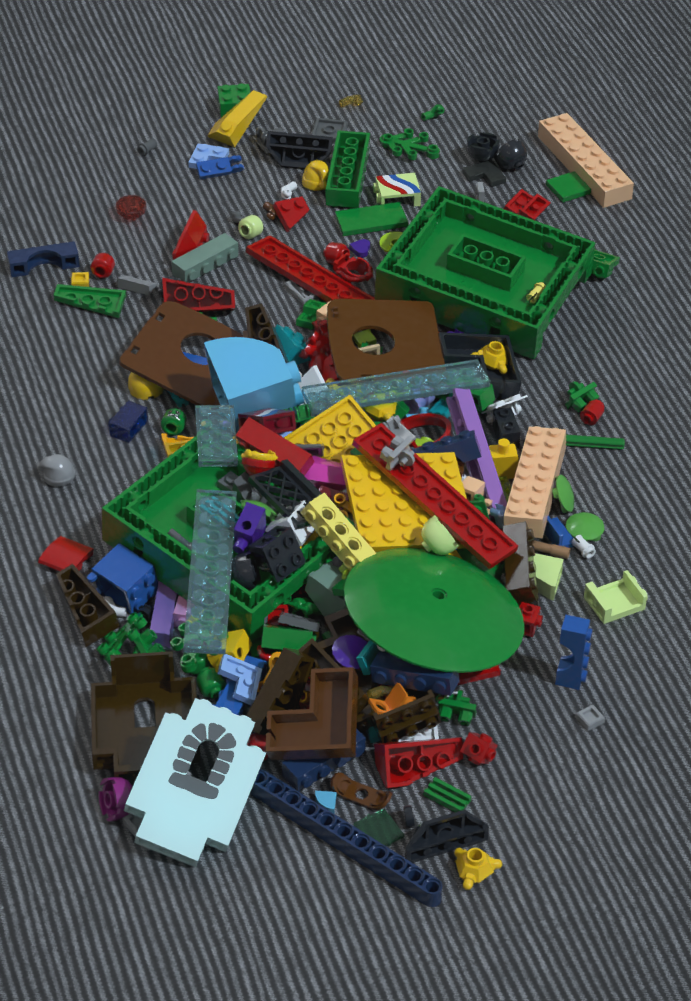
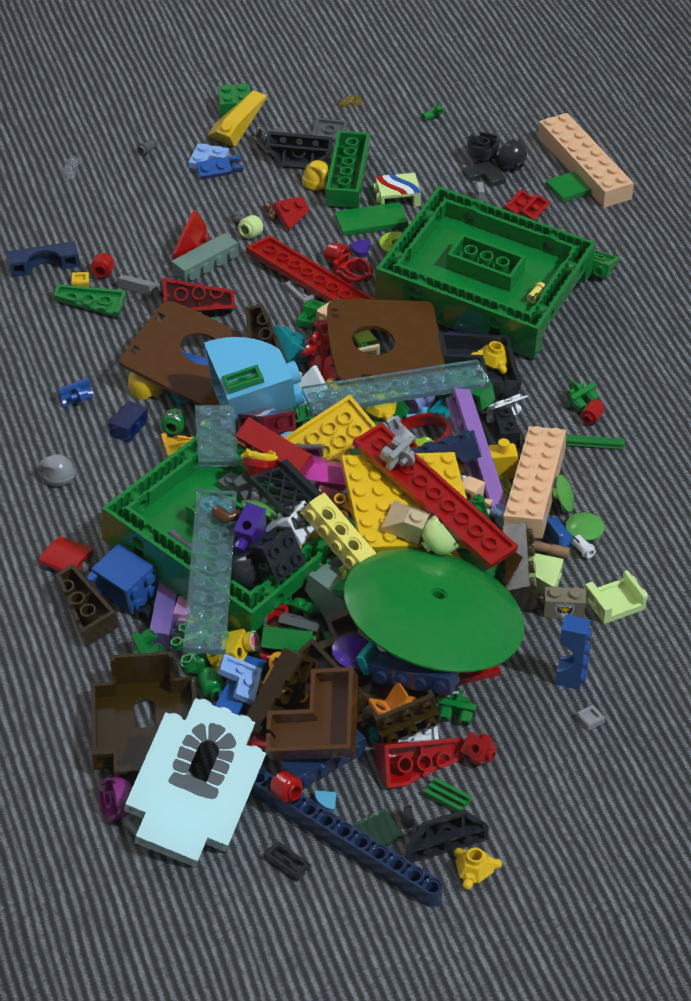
green plant [96,612,147,666] -> none
white arm [103,596,127,617] -> none
clear red piece [116,195,146,220] -> none
white arm [281,181,297,199] -> none
reddish brown piece [331,772,392,810] -> none
clear yellow arm [367,685,393,699] -> none
green plant [380,128,440,160] -> none
red brick [519,602,543,637] -> none
none -> blue hips [58,378,94,407]
none -> clear arm [61,157,80,180]
none -> reddish brown arm [211,506,241,524]
none -> green tile [222,364,264,395]
none -> tile [243,631,261,652]
none -> black tile [264,841,311,882]
none -> red head [270,771,303,803]
none -> tan slope [381,500,431,544]
none -> dark tan brick [544,587,586,619]

